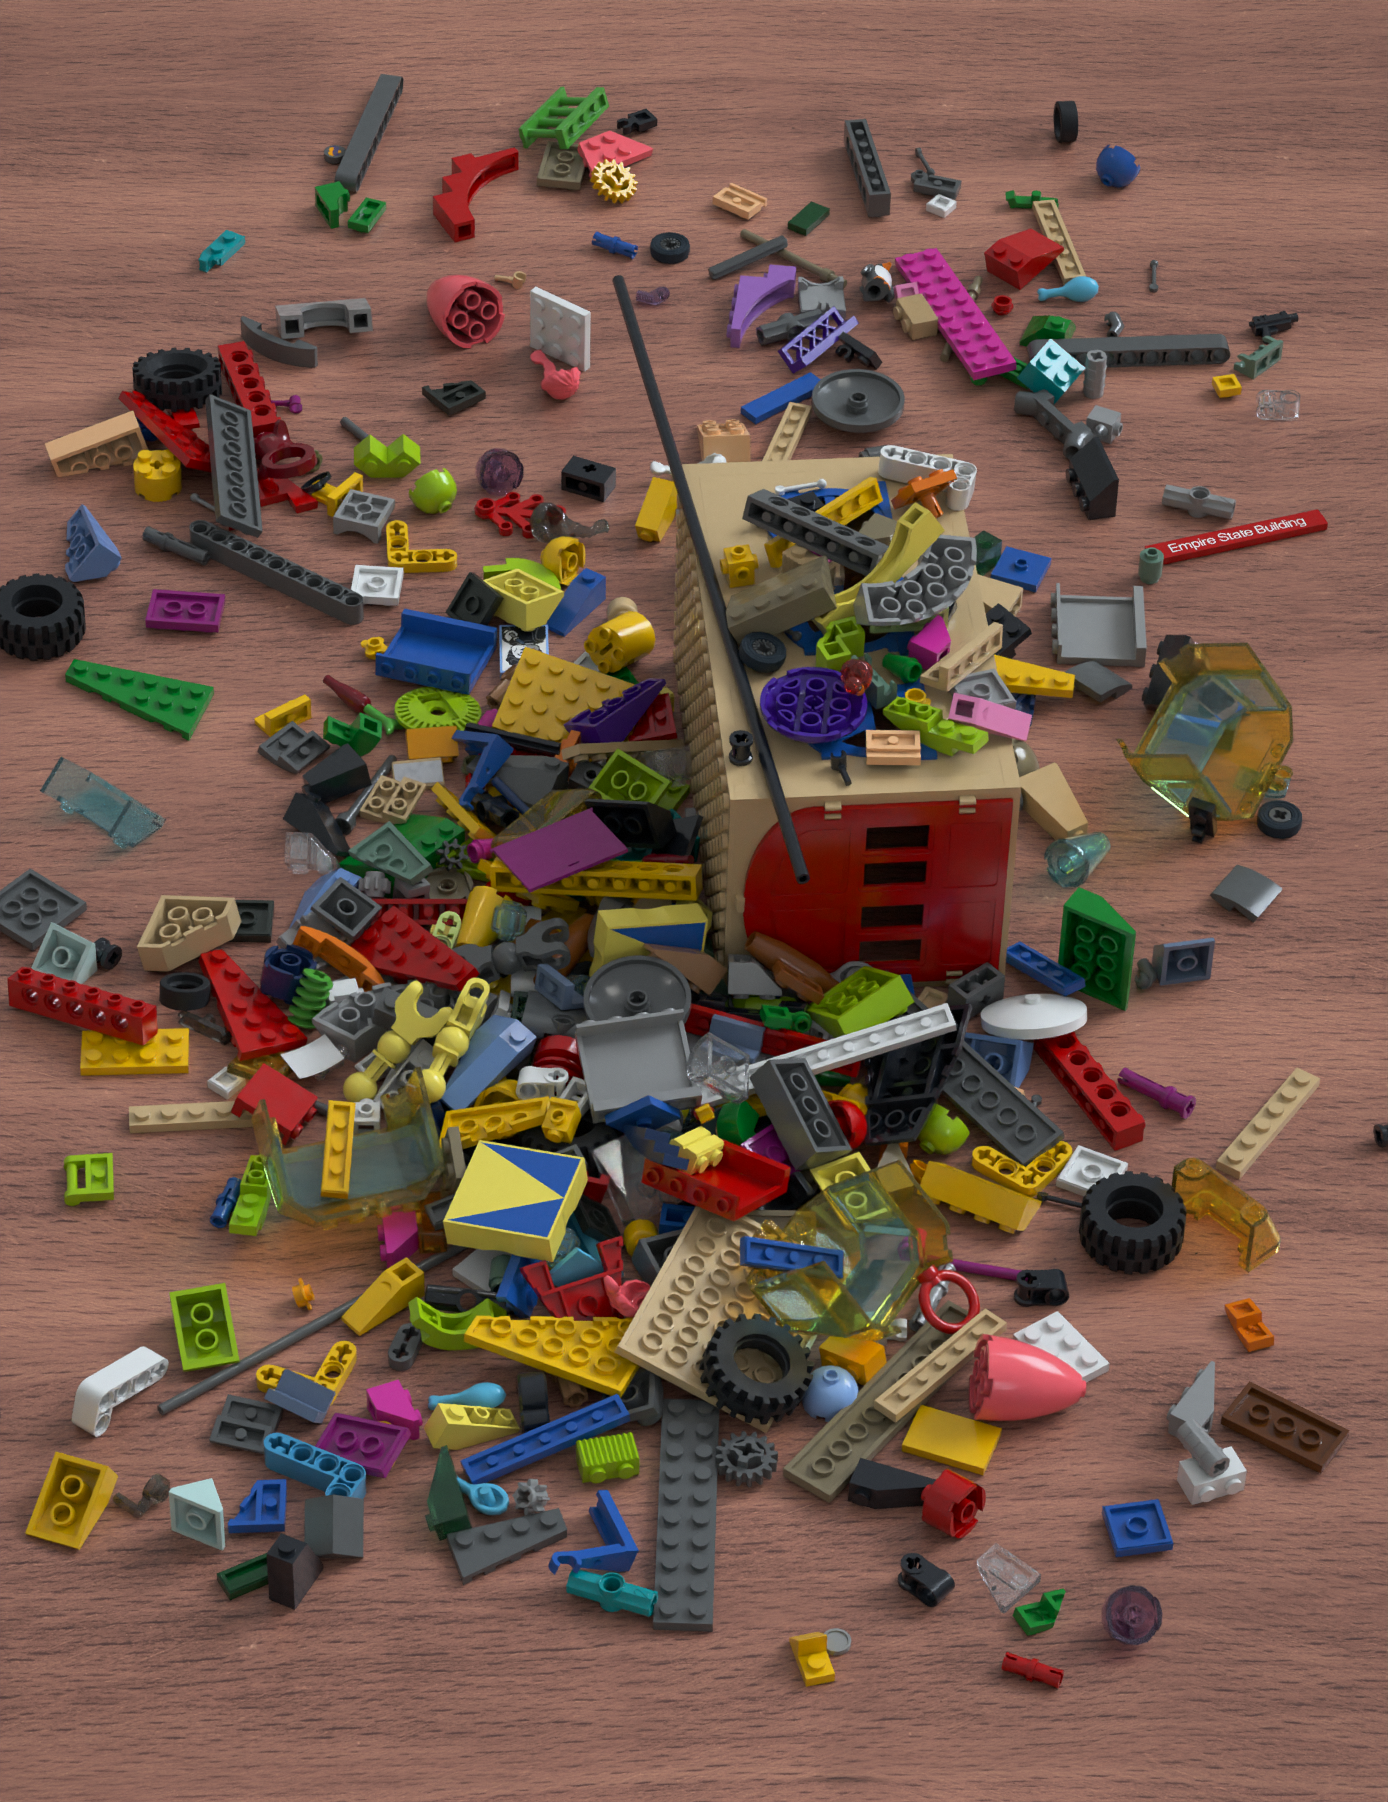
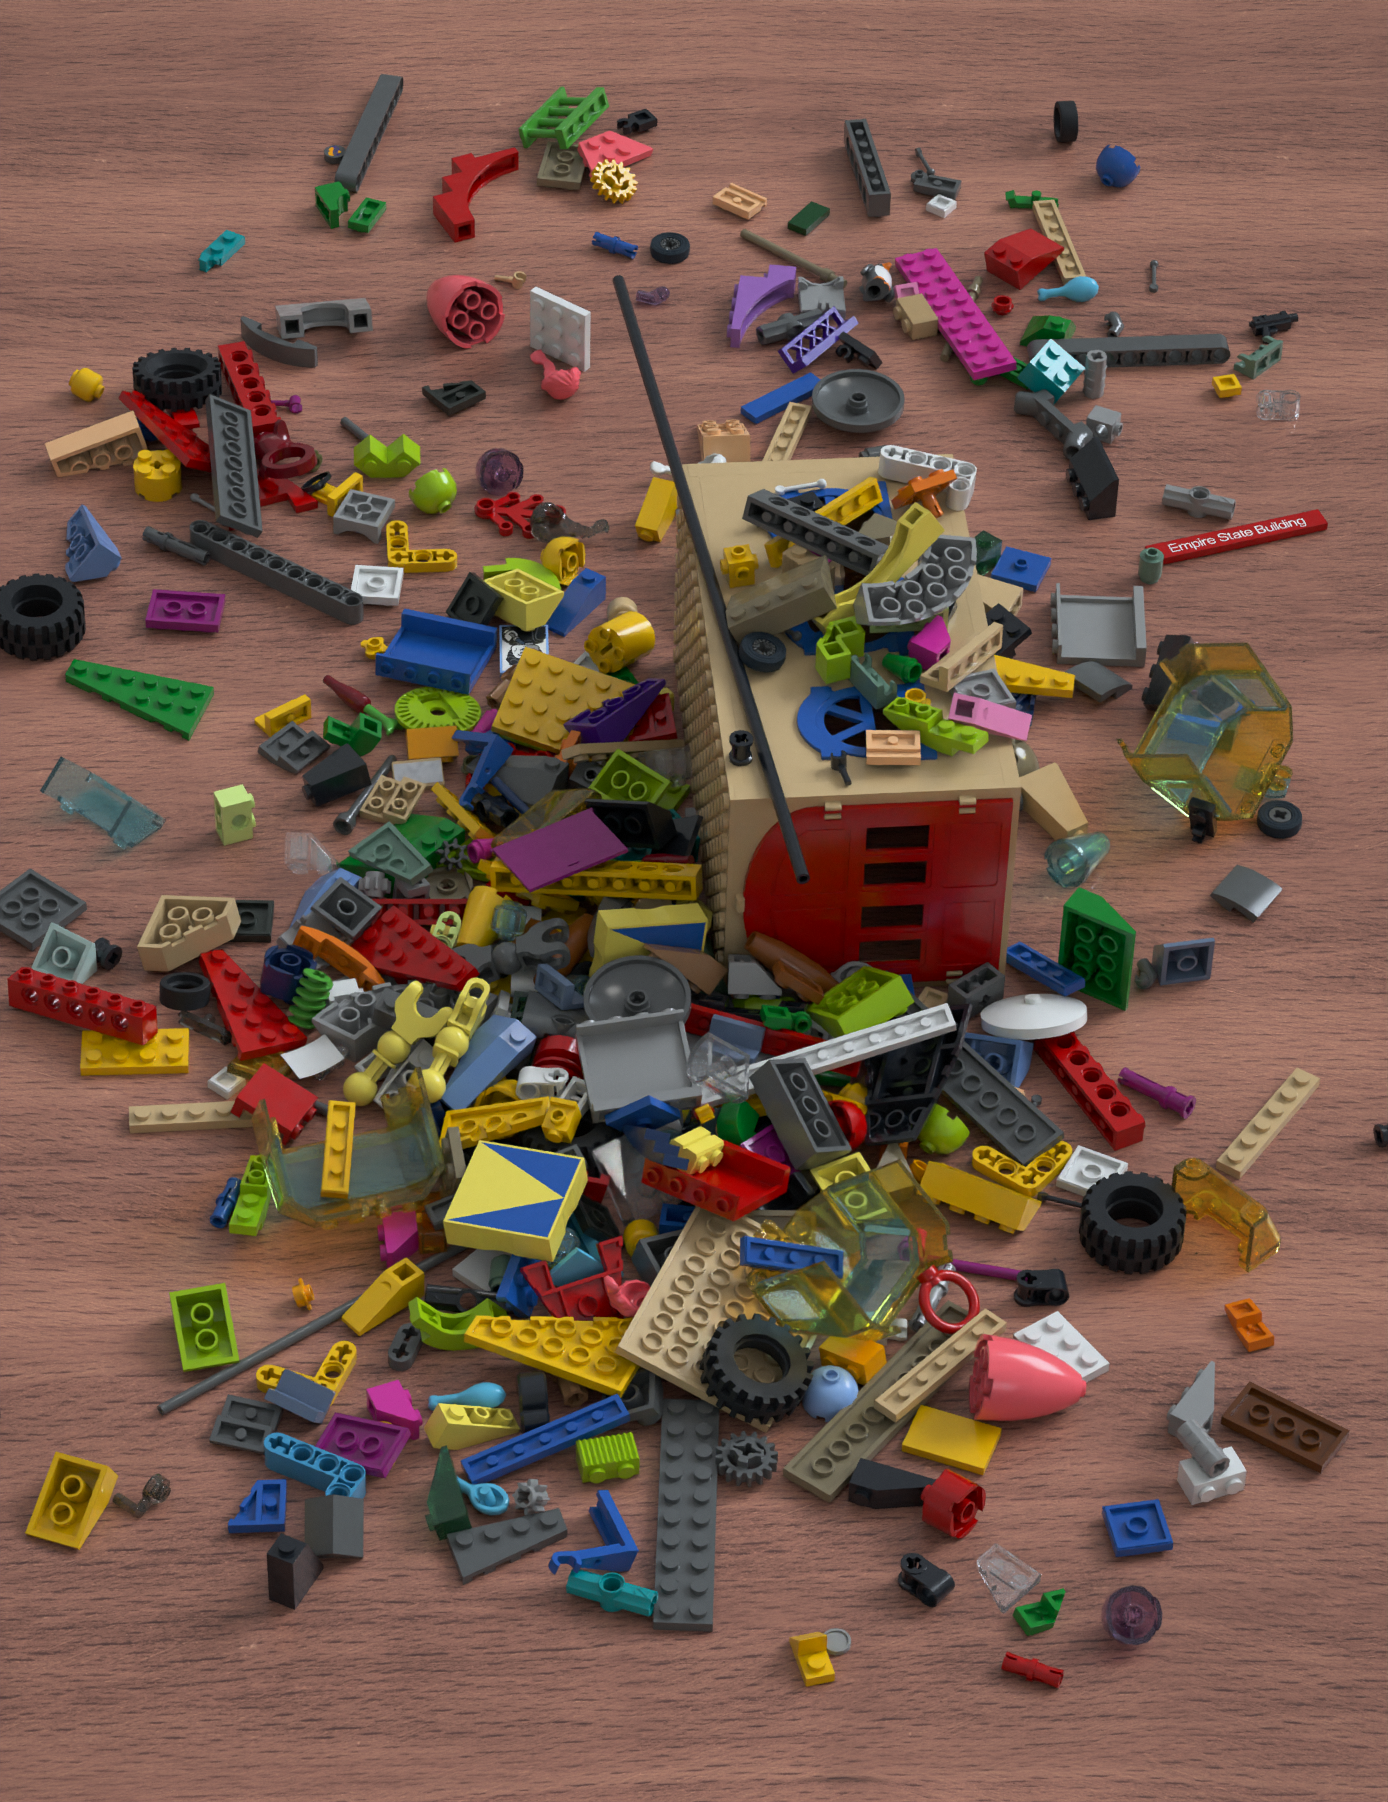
lime plate [63,1153,114,1206] -> none
white beam [72,1346,169,1437] -> none
light aqua slope [169,1478,225,1551] -> none
dark green tile [217,1553,268,1600] -> none
black slope [283,791,350,857] -> none
white brick [353,1098,381,1141] -> none
black axle [464,723,561,756] -> none
black brick [561,456,616,502] -> none
dark grey axle [708,235,788,280] -> none
dark purple brick [760,667,867,744] -> none
clear red animal [840,659,873,696] -> none
none -> yellow head [69,368,105,402]
none -> yellowish green brick [214,784,256,846]

